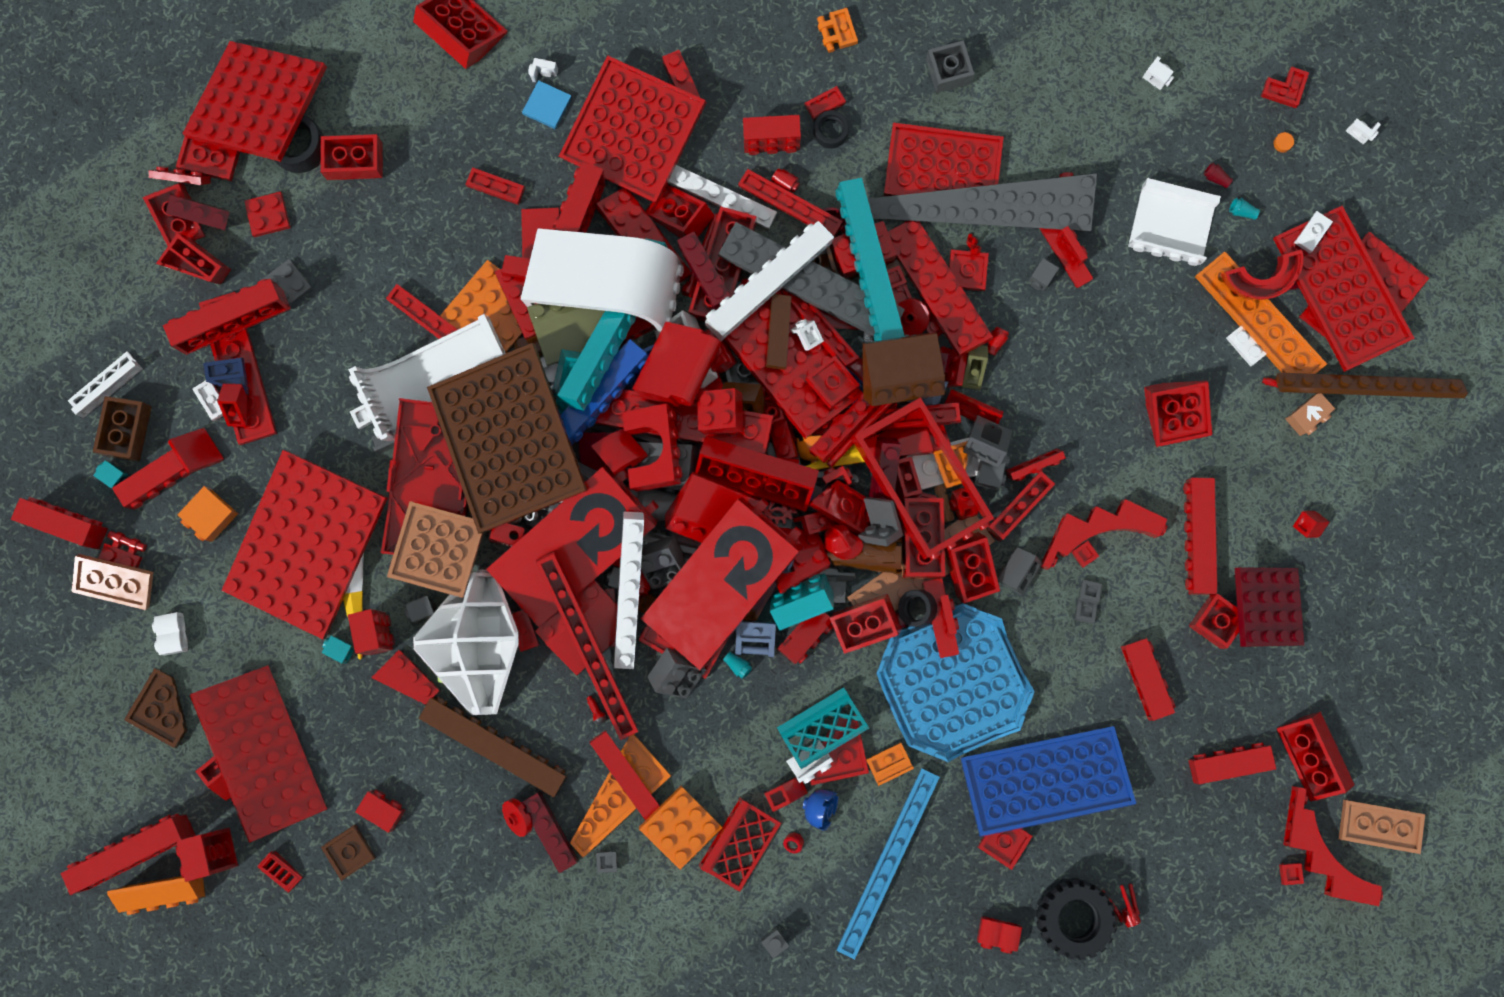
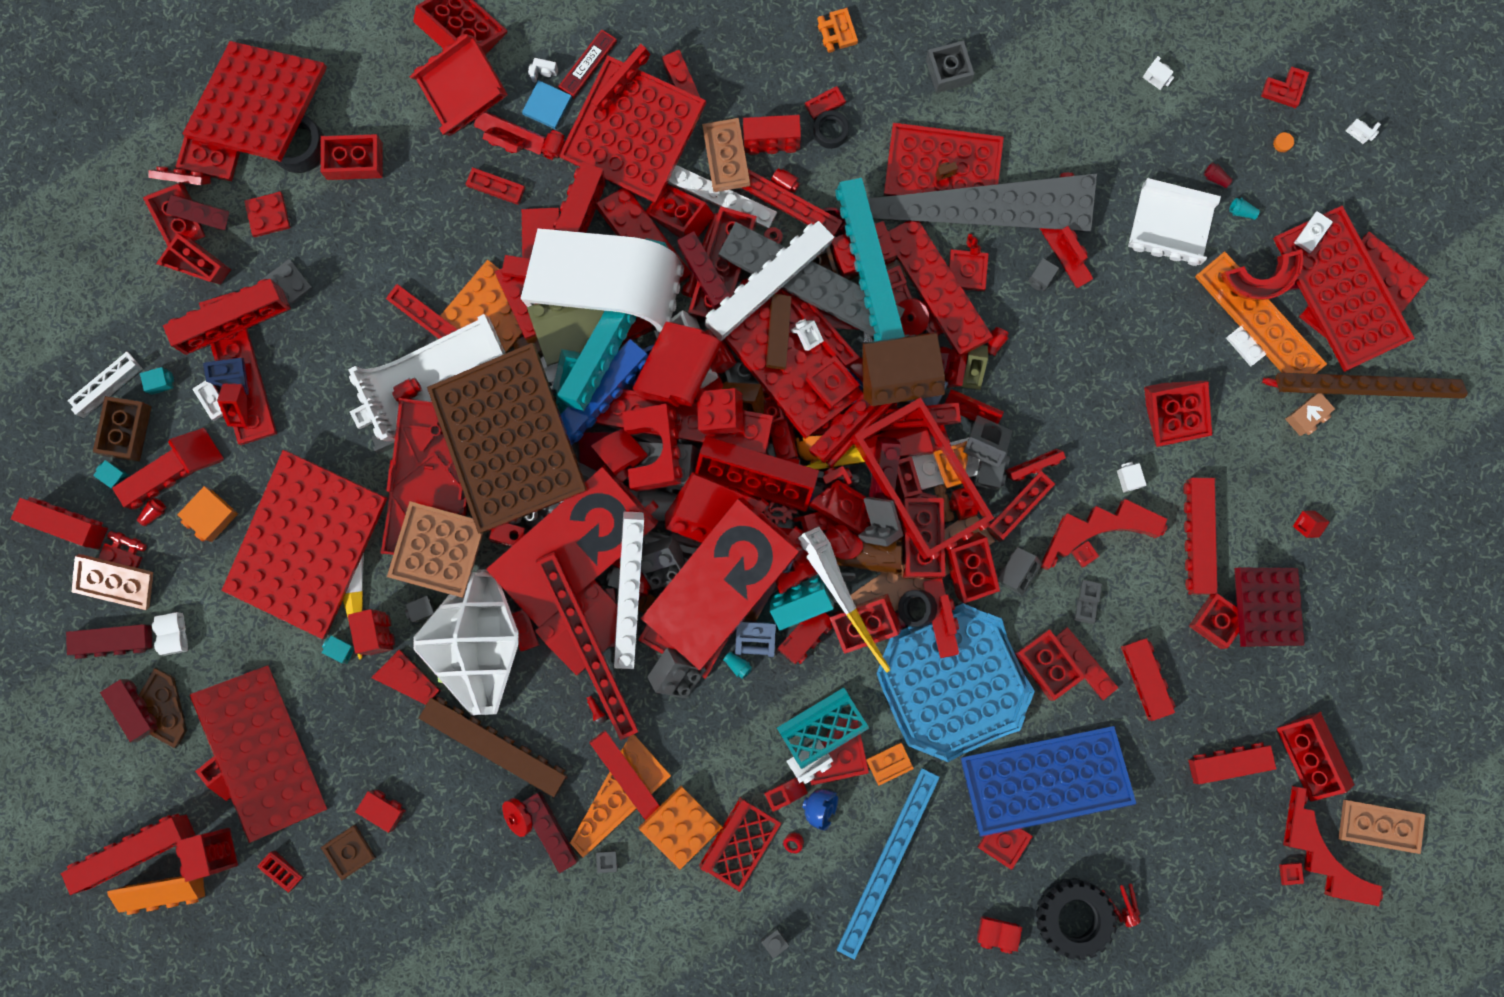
none -> dark red brick [66,624,153,659]
none -> dark red brick [100,679,158,742]
none -> red cone [137,498,166,526]
none -> teal brick [140,367,174,395]
none -> red brick [392,377,422,402]
none -> red panel [409,34,508,136]
none -> red bracket [474,111,546,155]
none -> red brick [541,130,565,160]
none -> tile [558,29,617,99]
none -> red plate [591,44,651,111]
none -> nougat plate [702,118,750,192]
none -> red plate [764,227,783,244]
none -> white plate [798,527,890,673]
none -> reddish brown plate [935,162,958,181]
none -> red brick [1015,629,1086,701]
none -> red plate [1055,627,1118,700]
none -> white brick [1117,462,1146,493]

